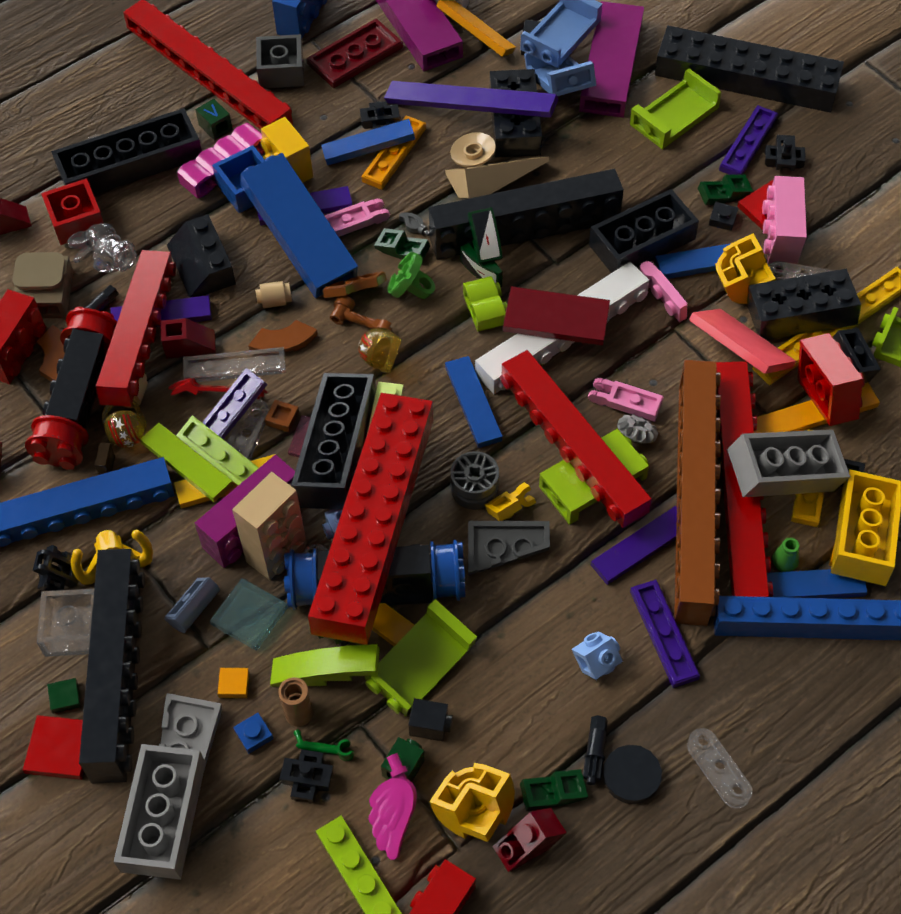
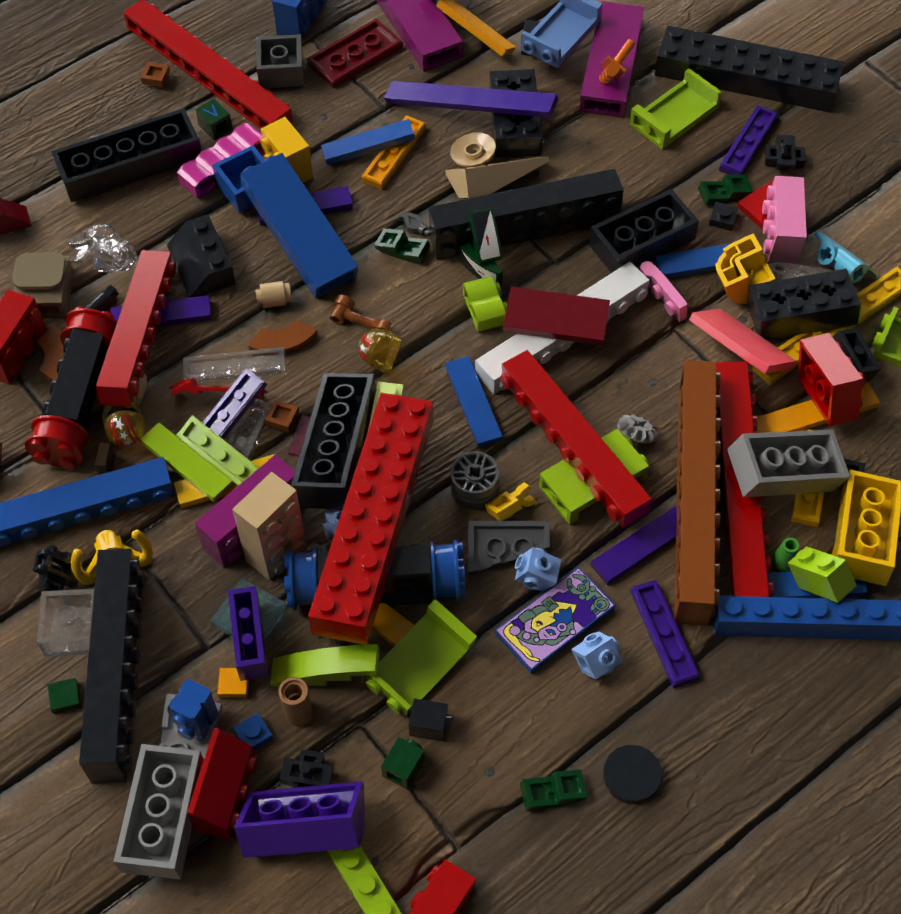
red tile [23,715,84,780] -> none
red brick [41,179,106,245] -> none
dark red slope [161,318,216,359] -> none
sand blue brick [165,577,220,633] -> none
green piece [294,729,354,761] -> none
dark orange tile [323,271,387,298] -> none
bright pink hinge [325,198,390,237] -> none
black piece [360,101,400,129] -> none
dark pink animal [368,753,417,860] -> none
bright green tile [387,252,435,299] -> none
yellow brick [430,763,515,842] -> none
dark red slope [493,808,567,872] -> none
medium blue panel [524,53,596,96] -> none
black piece [583,715,608,785] -> none
bright pink hinge [588,378,664,422] -> none
clear plate [687,728,752,809] -> none
none -> dark orange plate [140,62,170,88]
none -> blue brick [169,679,219,740]
none -> red slope [187,728,258,839]
none -> dark purple brick [228,586,269,681]
none -> dark purple slope [234,781,365,858]
none -> tile [495,567,615,674]
none -> light blue brick [515,547,561,592]
none -> orange arm [599,39,635,84]
none -> lime brick [788,546,857,603]
none -> medium azure panel [815,230,879,283]

